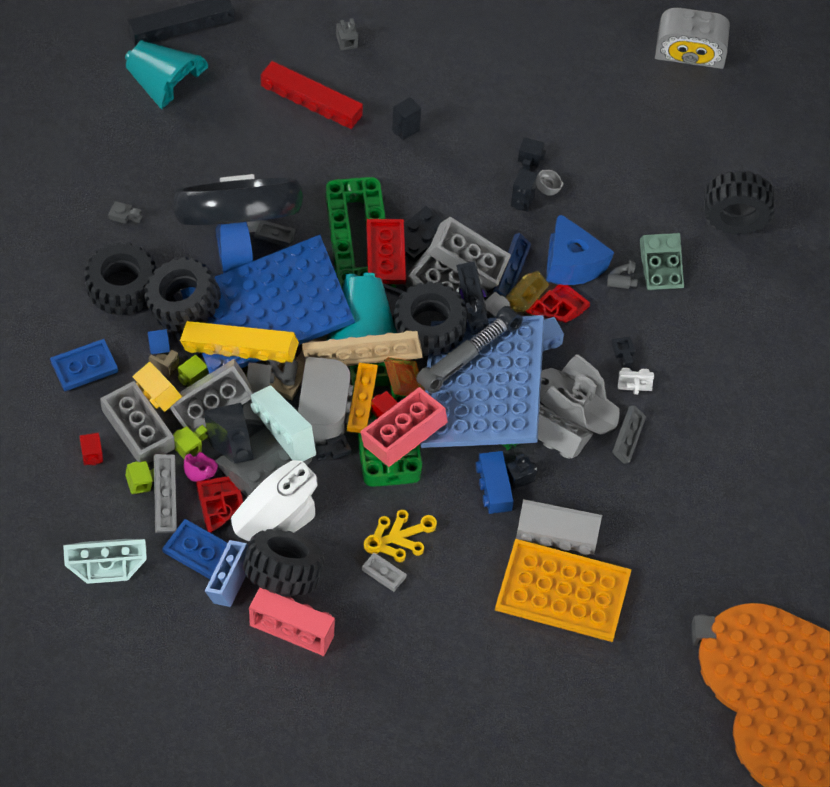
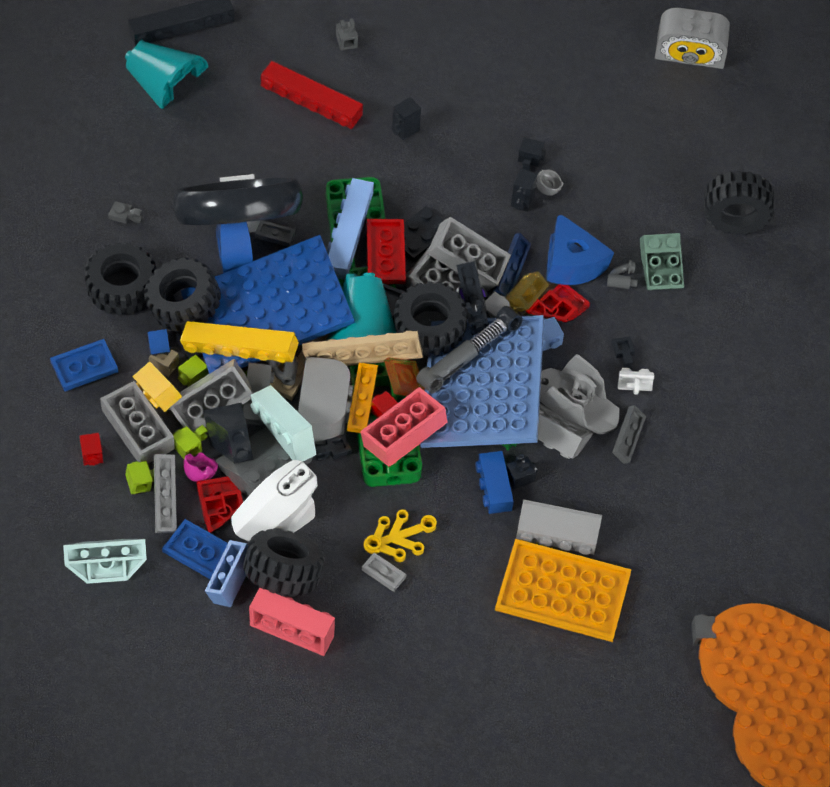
none -> light blue brick [327,178,374,280]

